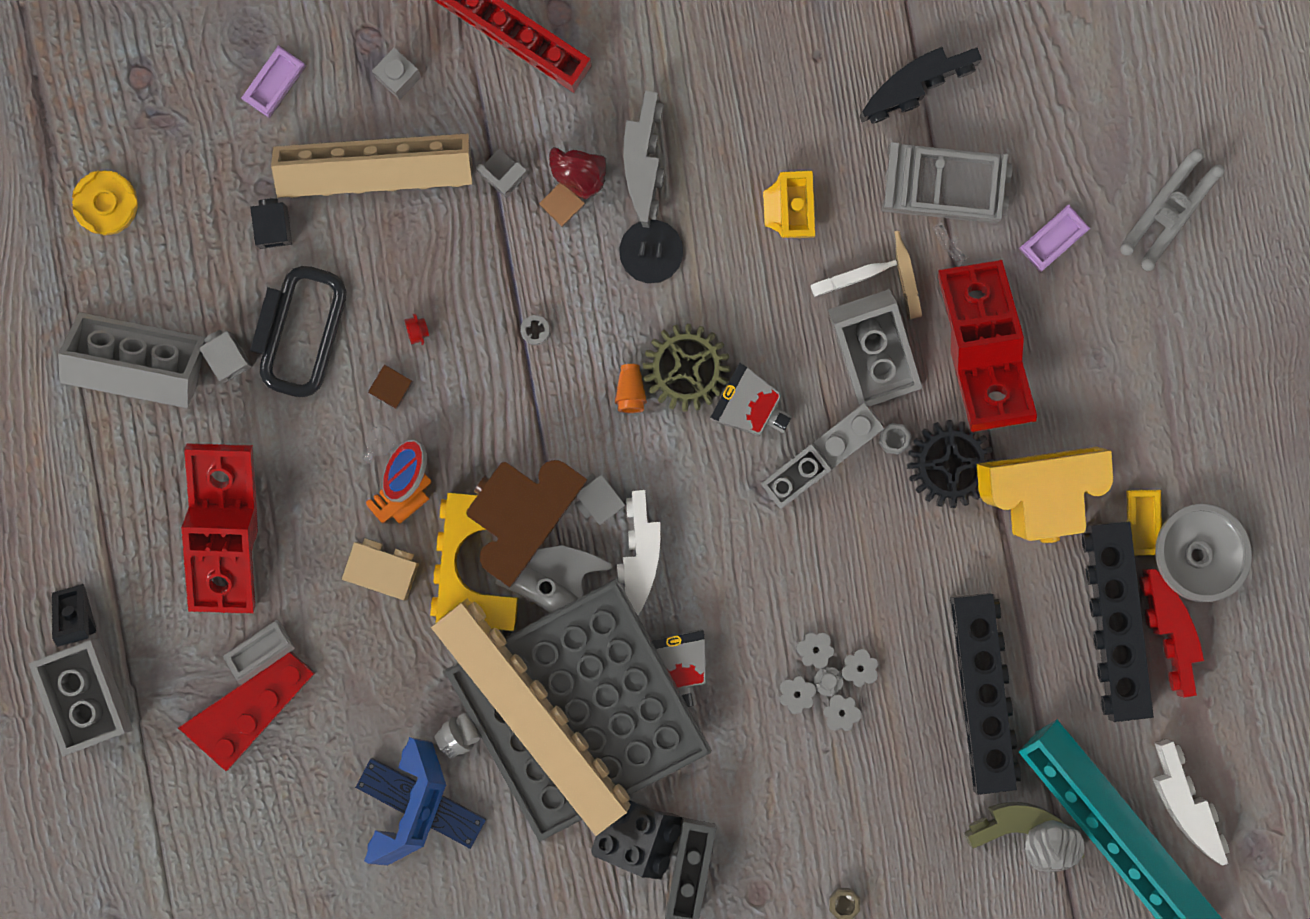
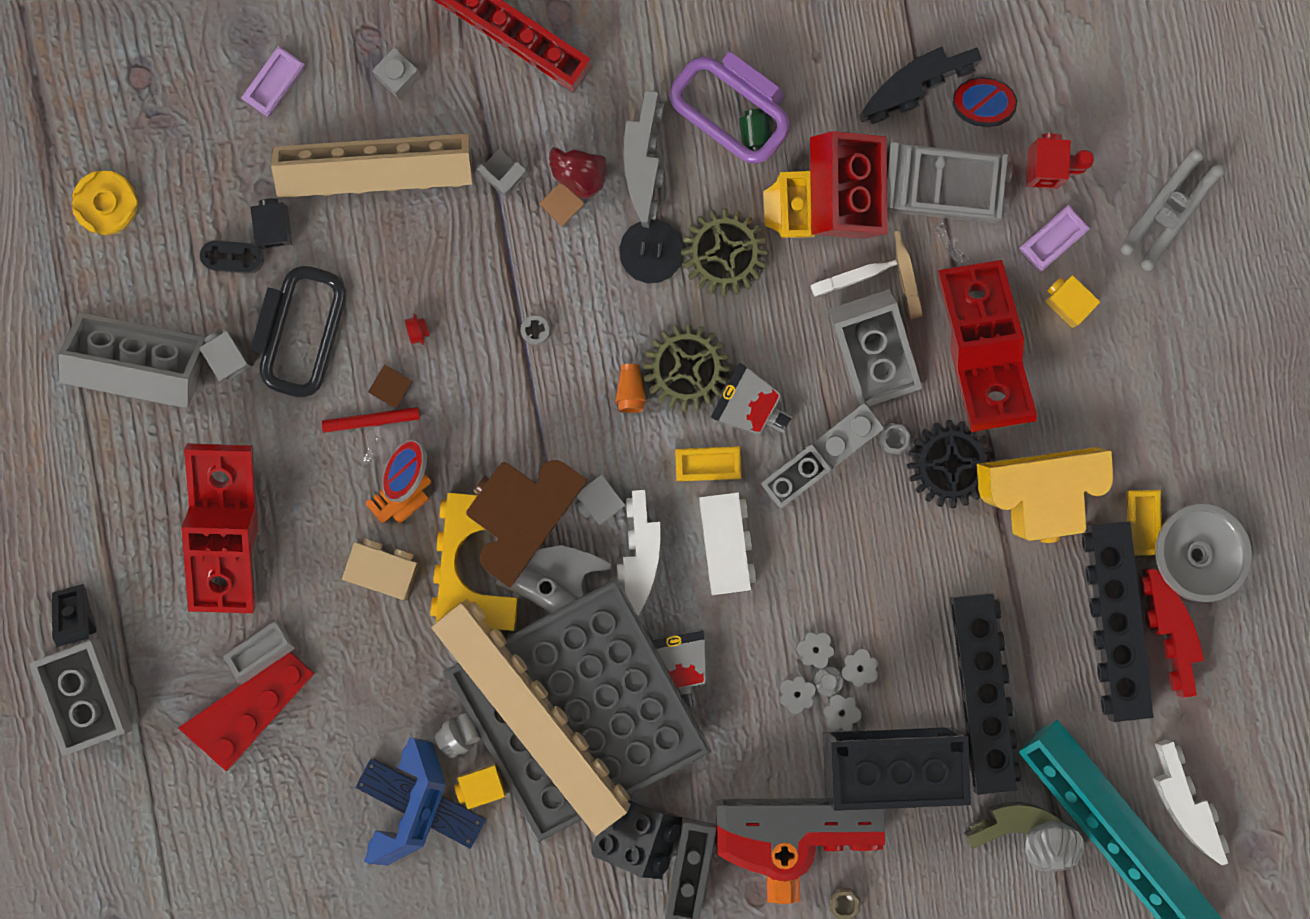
none -> black beam [200,241,264,274]
none -> red bar [322,407,420,433]
none -> yellow brick [454,763,507,809]
none -> medium lavender bar [669,51,790,164]
none -> yellow tile [675,446,741,482]
none -> olive gear [681,208,769,297]
none -> white brick [699,492,756,595]
none -> piece [716,798,885,904]
none -> dark green brick [739,109,773,151]
none -> red brick [810,131,888,239]
none -> black window [823,727,971,811]
none -> piece [952,77,1018,127]
none -> red brick [1025,133,1094,189]
none -> yellow brick [1044,275,1100,328]

